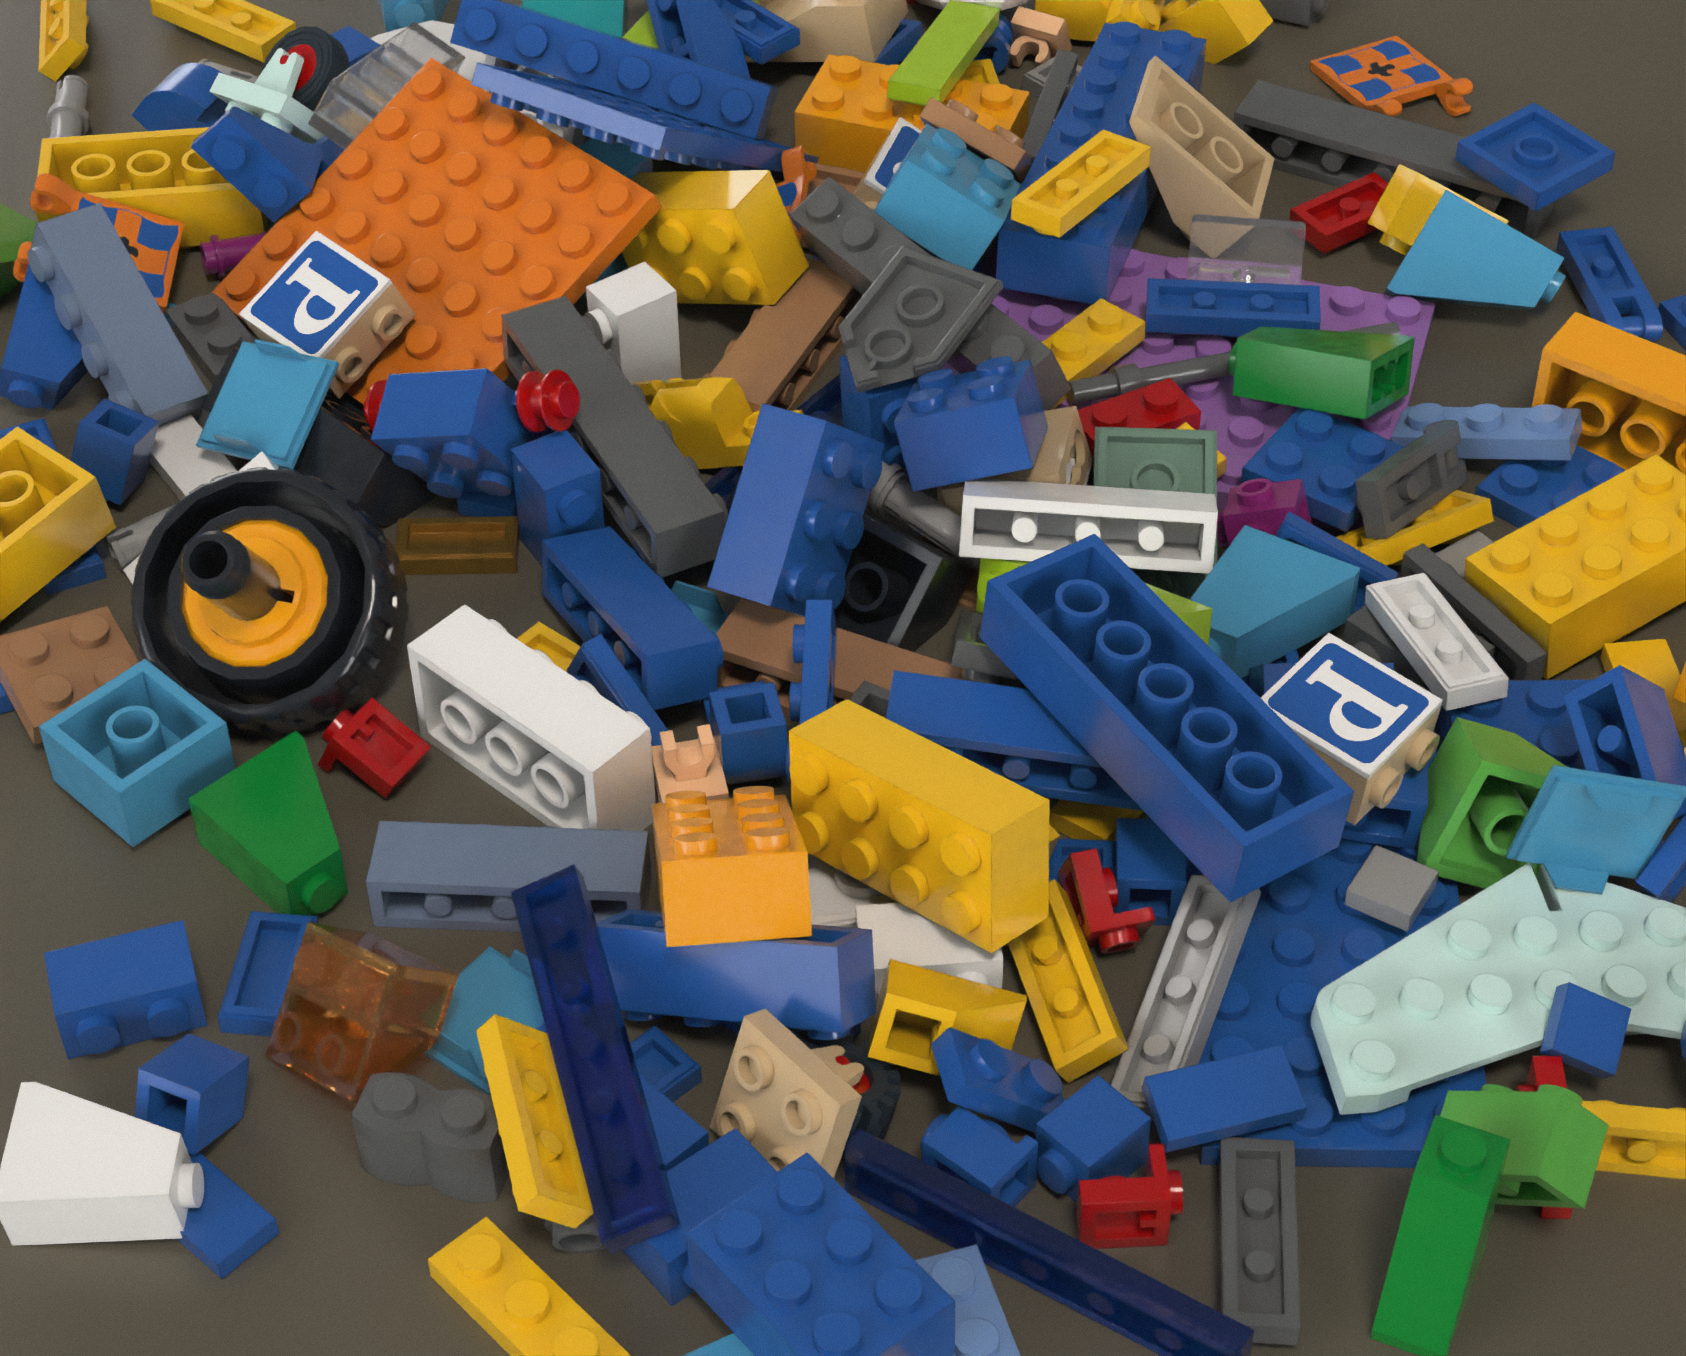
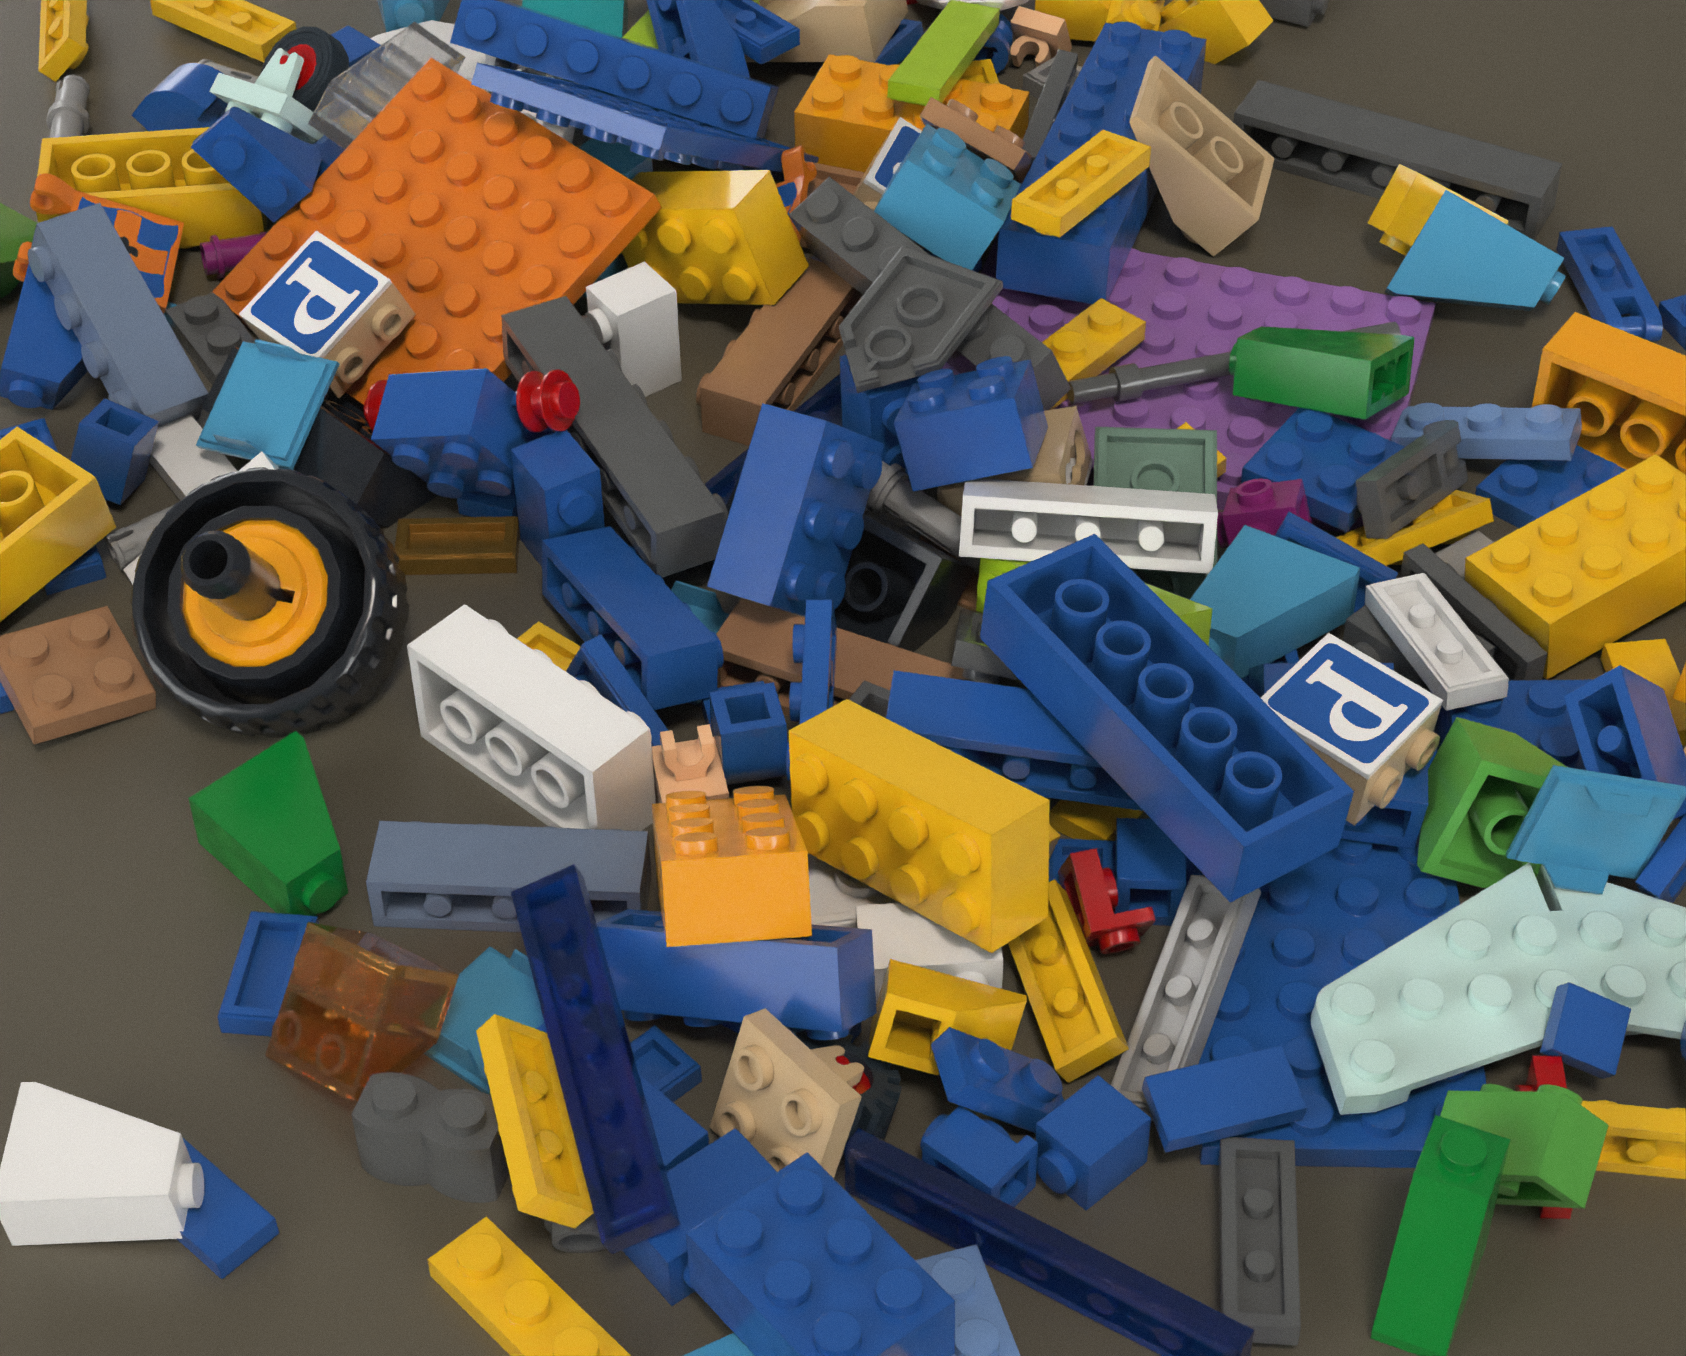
dark azure brick [39,659,236,847] -> none
blue brick [44,920,208,1059] -> none
blue brick [134,1033,250,1155] -> none
red bracket [317,698,431,799] -> none
yellow plate [631,377,803,469] -> none
red bracket [1076,1143,1183,1250] -> none
red plate [1078,378,1201,461] -> none
blue plate [1145,278,1321,337] -> none
clear panel [1187,214,1306,285] -> none
red plate [1289,172,1389,254] -> none
orange flag [1310,35,1473,117] -> none
light grey tile [1344,845,1439,932] -> none
blue plate [1455,102,1615,211] -> none

